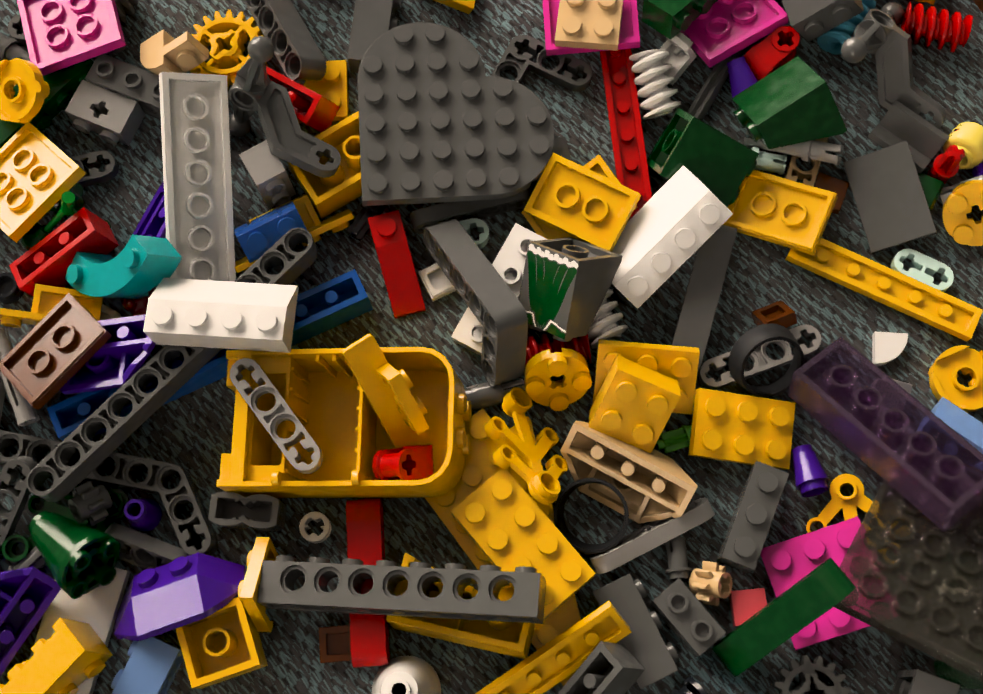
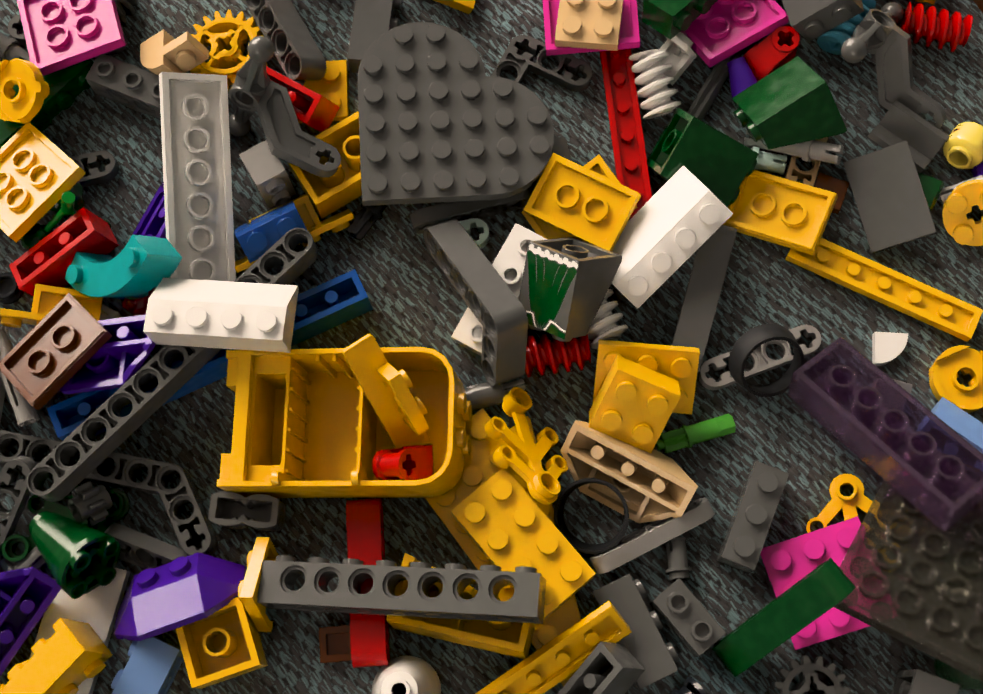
light grey brick [65,80,146,146] -> none
dark purple cone [124,498,162,532] -> none
light grey beam [230,358,323,474] -> none
white bush [299,511,332,544] -> none
red slope [367,210,426,319] -> none
white tile [418,263,456,302] -> none
yellow plate [524,348,592,411] -> none
yellow plate [688,388,796,470] -> none
tan gear [689,561,733,606] -> none
coral tile [729,588,767,627] -> none
reddish brown plate [751,300,797,328] -> none
dark purple cone [792,444,829,497] -> none
light aqua beam [890,248,954,292] -> none
red axle [927,145,965,184] -> none

